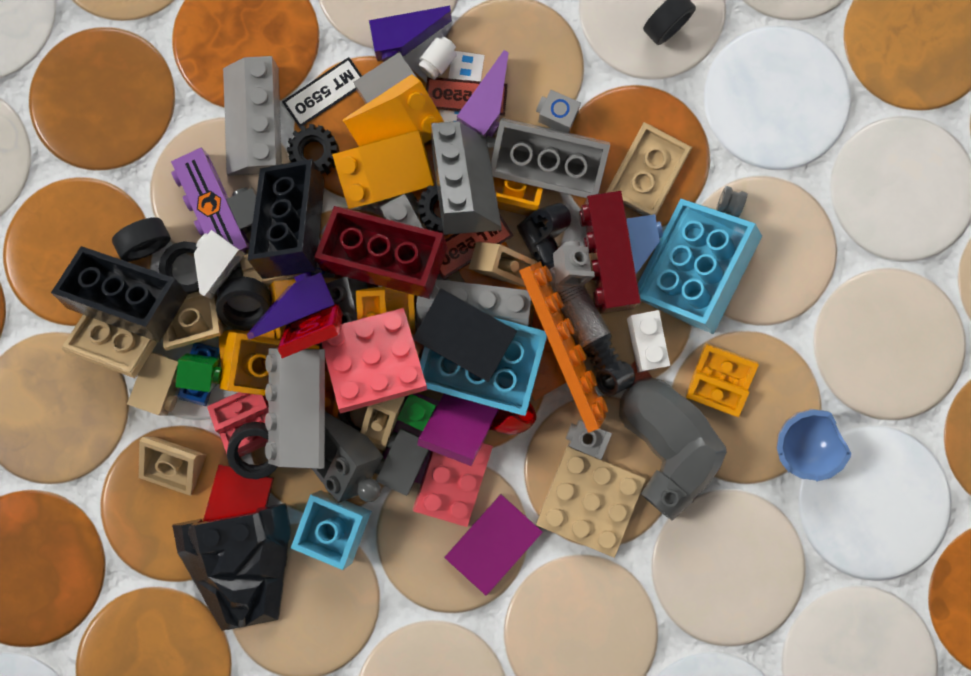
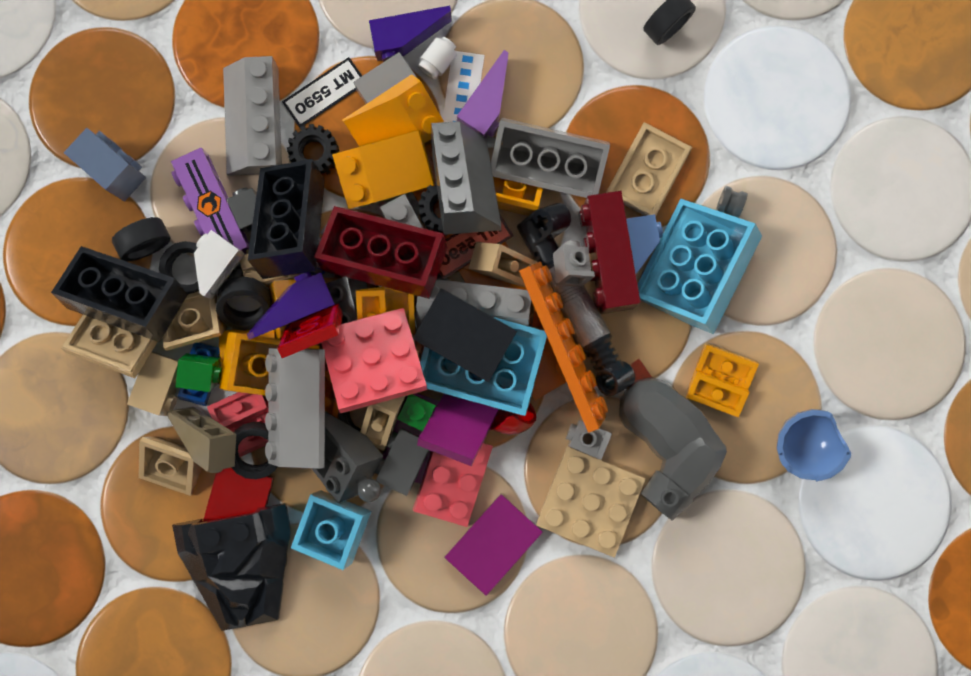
clear red sticker [426,77,508,116] -> none
light grey brick [536,90,581,133] -> none
white brick [627,310,670,373] -> none
none -> sand blue brick [64,128,147,202]
none -> dark tan slope [167,407,236,473]

